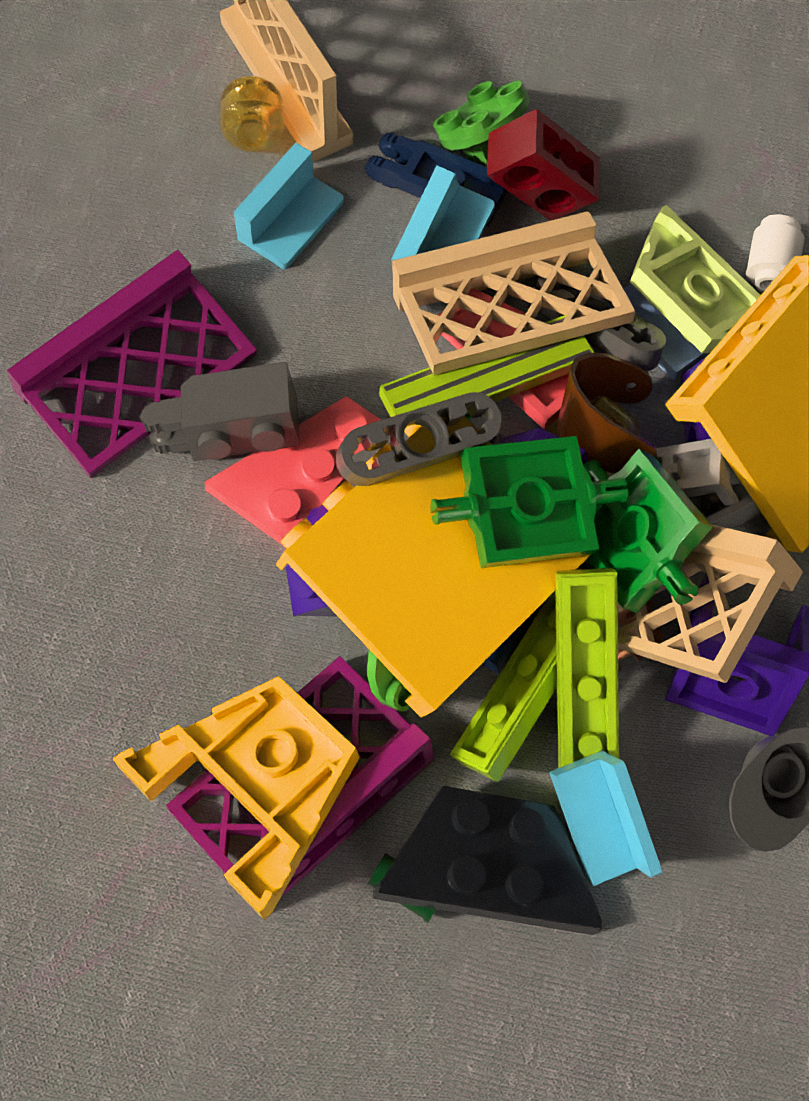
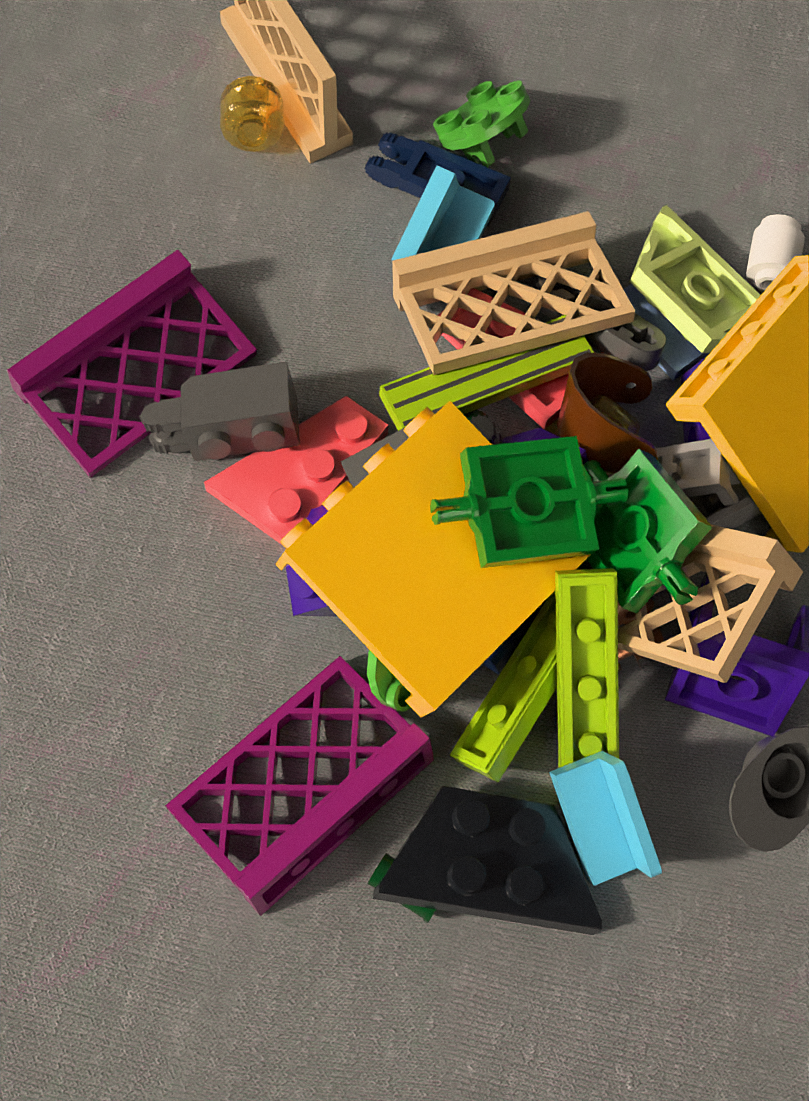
yellow wing [113,676,360,920] -> none
medium azure panel [234,143,344,269] -> none
dark grey beam [336,392,502,486] -> none
dark red brick [487,109,600,221] -> none

